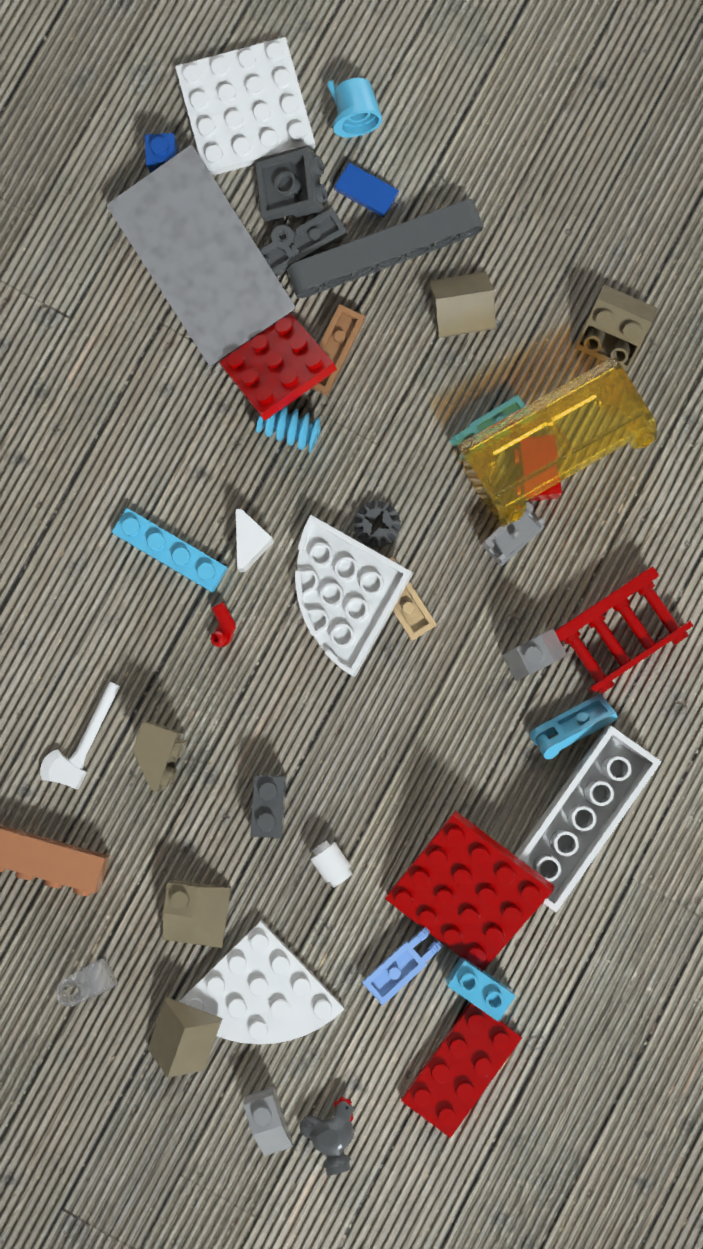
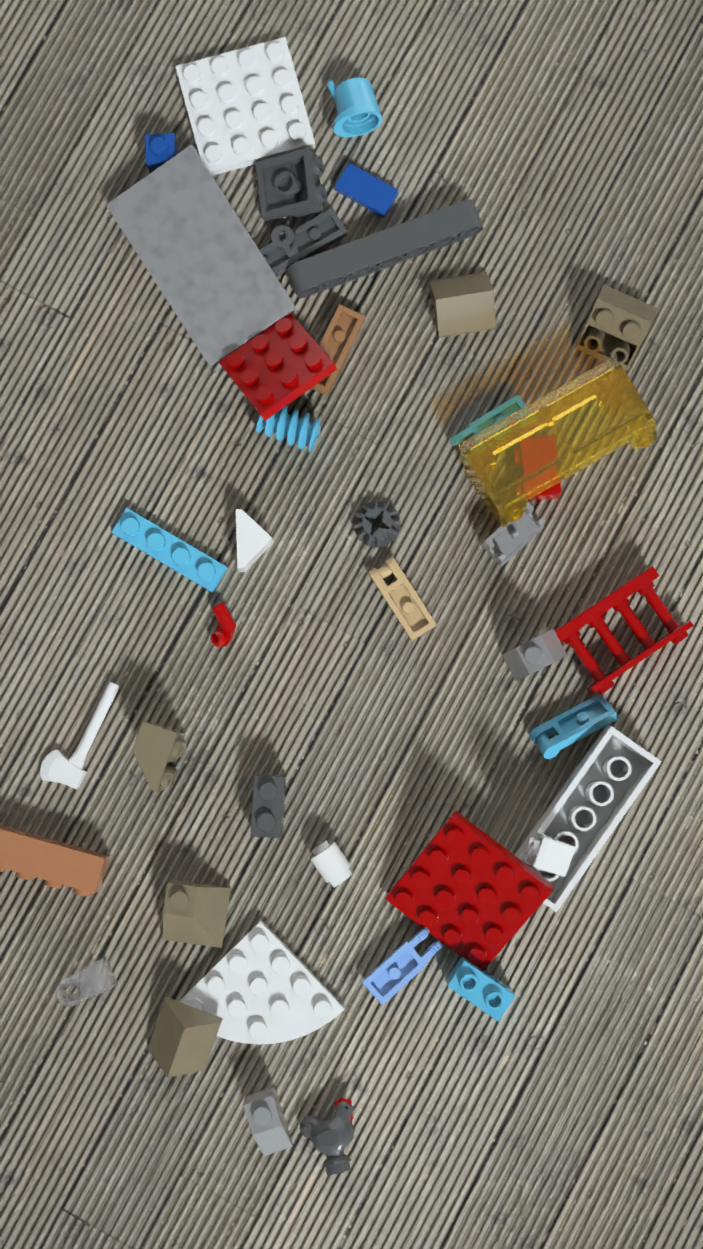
white plate [295,515,413,677] -> none
red plate [401,1002,522,1138] -> none
none -> white slope [524,832,576,877]

